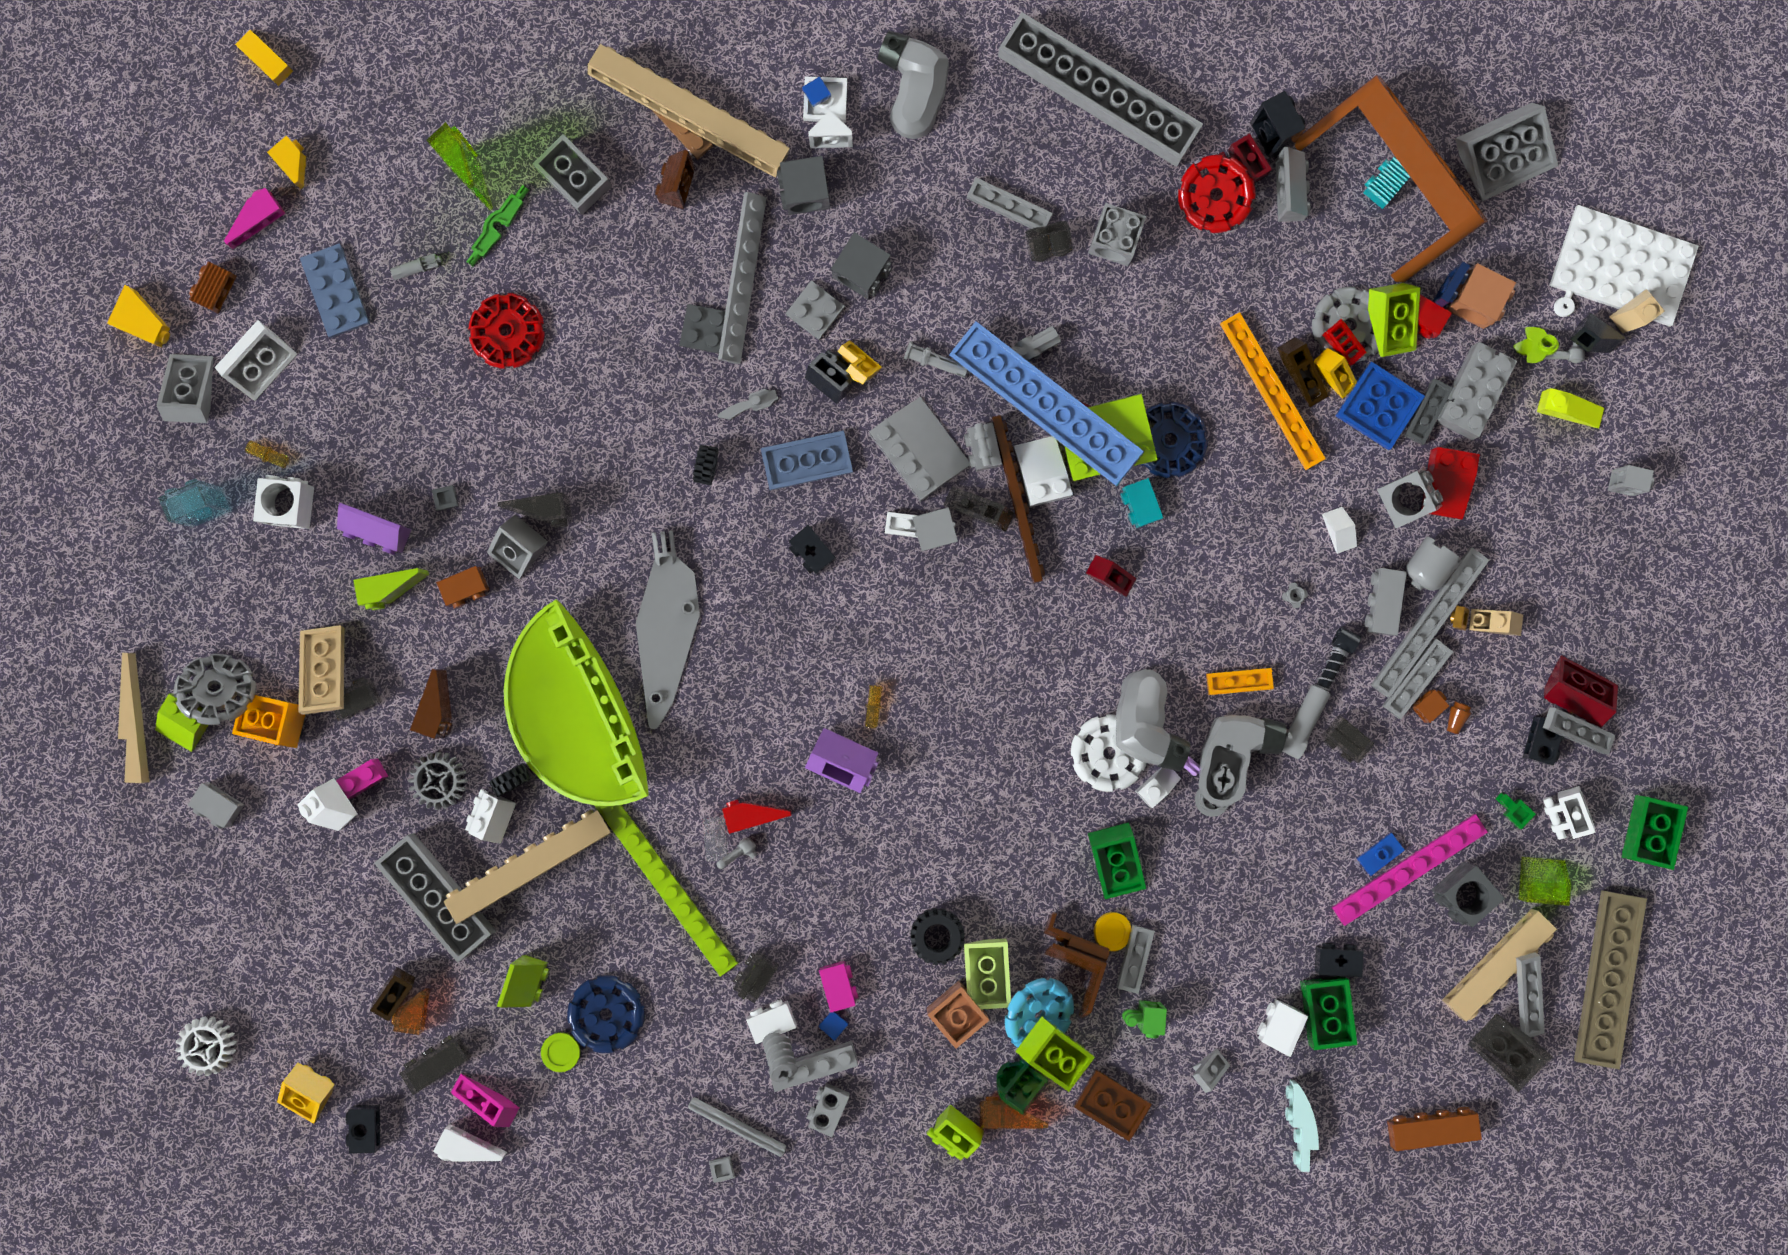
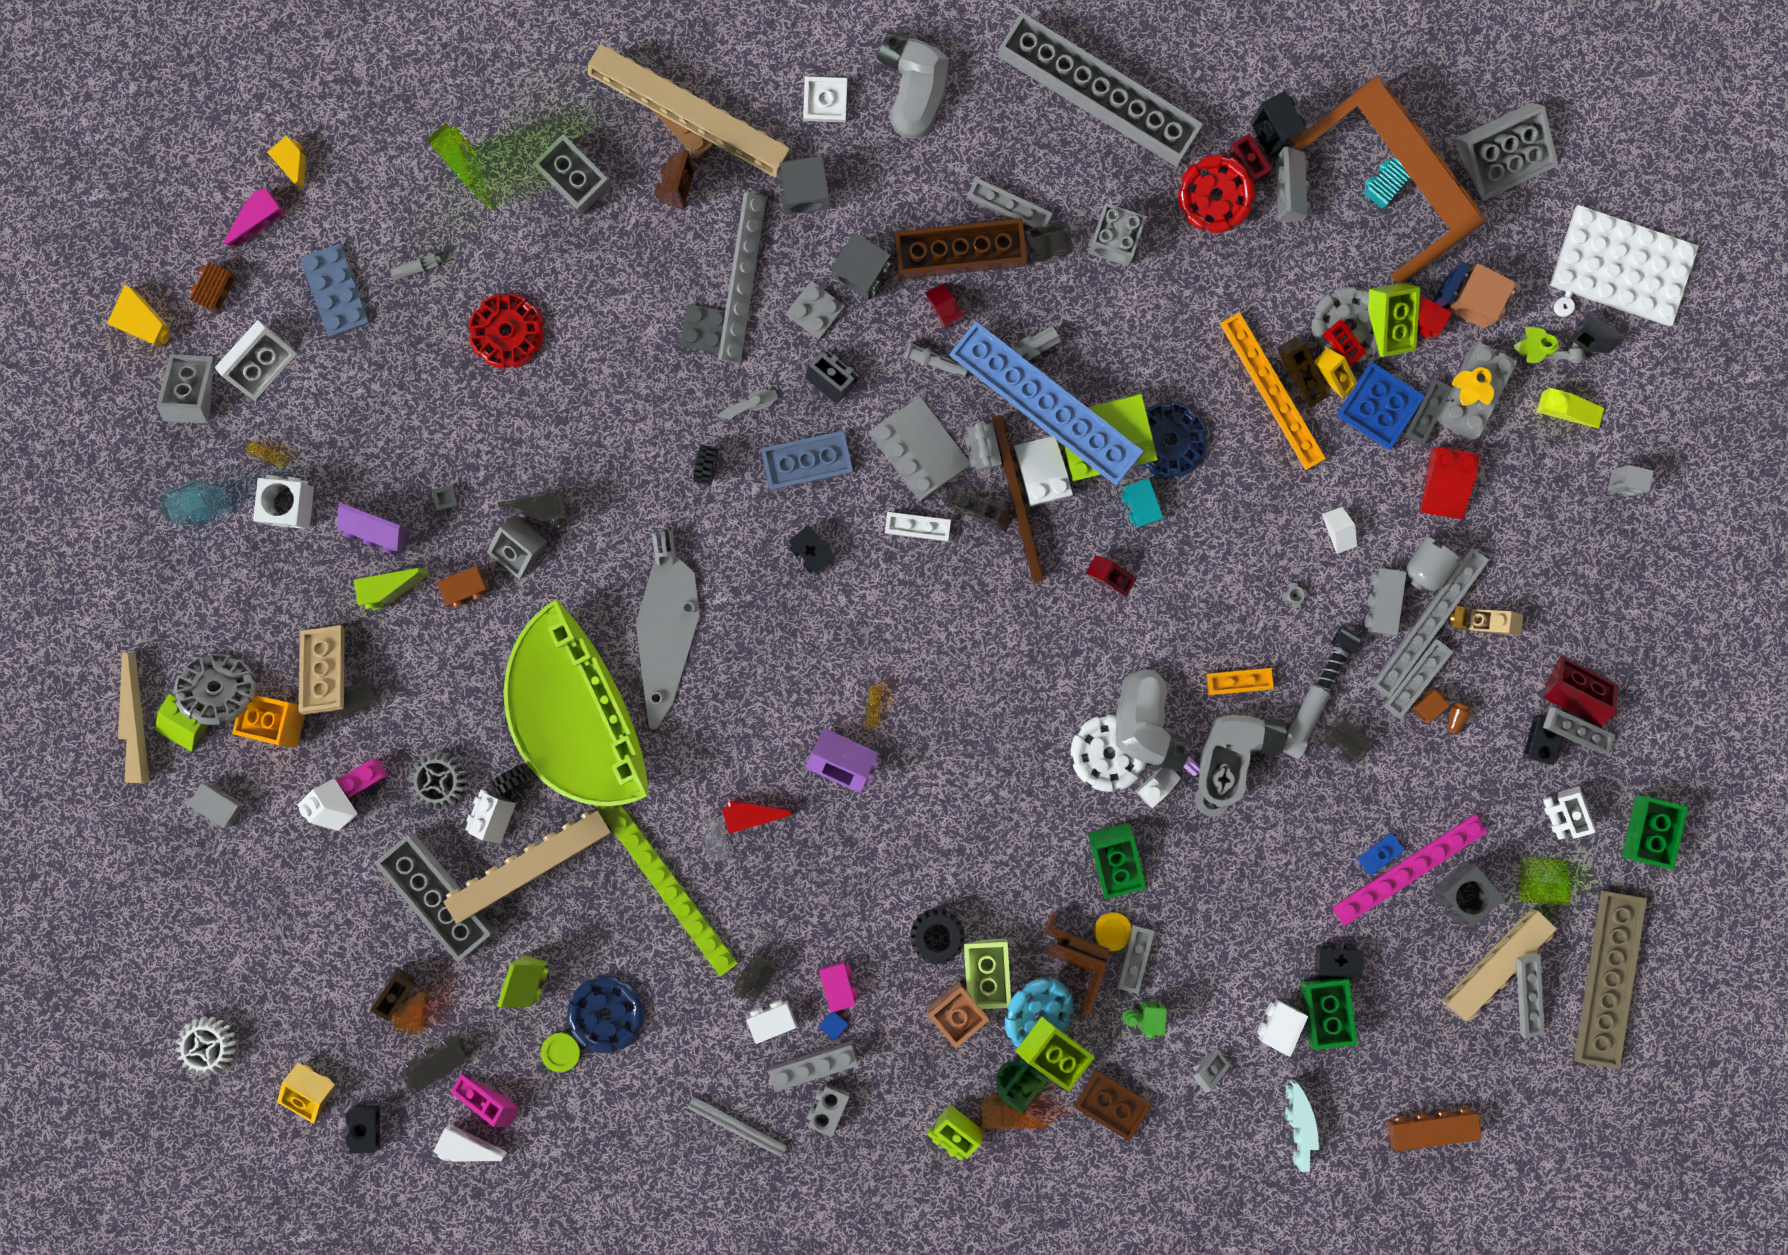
yellow slope [235,30,293,86] -> none
reddish brown slope [410,669,453,739] -> none
bright green piece [466,185,529,267] -> none
light grey tile [709,1156,735,1183] -> none
light grey piece [716,837,757,869] -> none
light grey piece [762,1032,798,1082] -> none
blue tile [802,77,831,107] -> none
white slope [809,110,853,148] -> none
yellow plate [838,340,882,385] -> none
light grey piece [912,507,958,551] -> none
light grey brick [1377,468,1443,528] -> none
clear smoke slope [1468,1013,1554,1092] -> none
green plate [1495,793,1536,830] -> none
tan slope [1609,289,1665,333] -> none
none -> reddish brown brick [894,218,1027,280]
none -> dark red slope [925,283,964,330]
none -> yellow plate [1452,367,1494,406]

